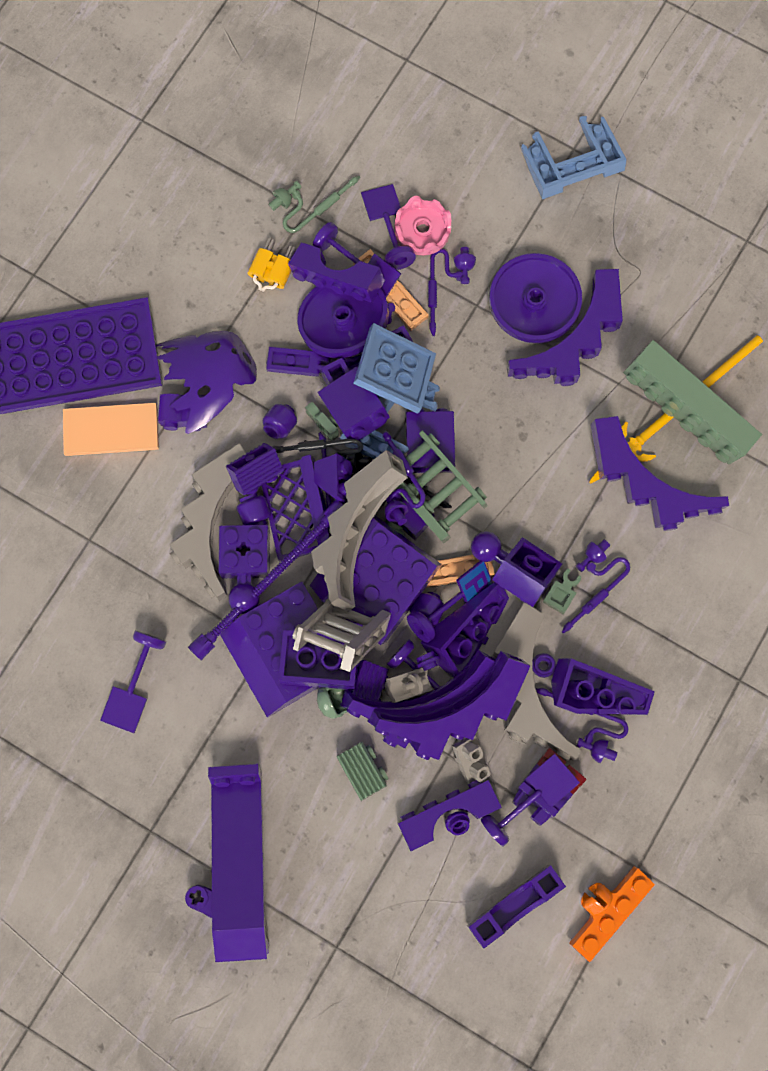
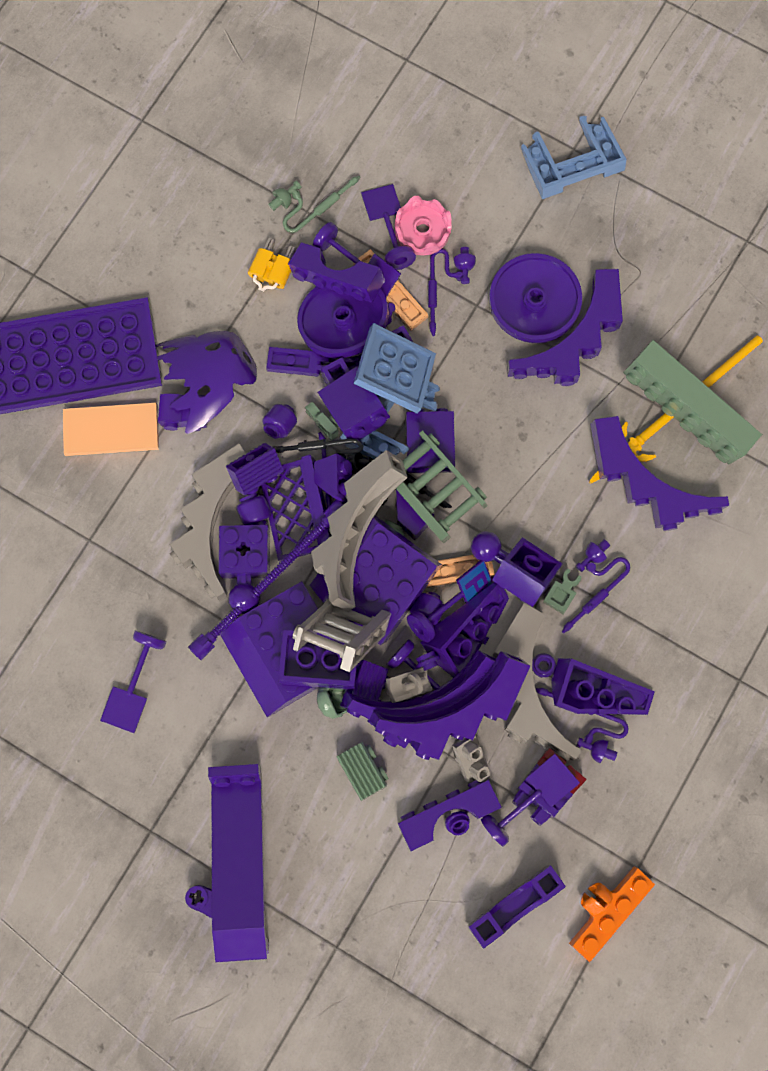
dark purple piece [382,431,425,525] -> none

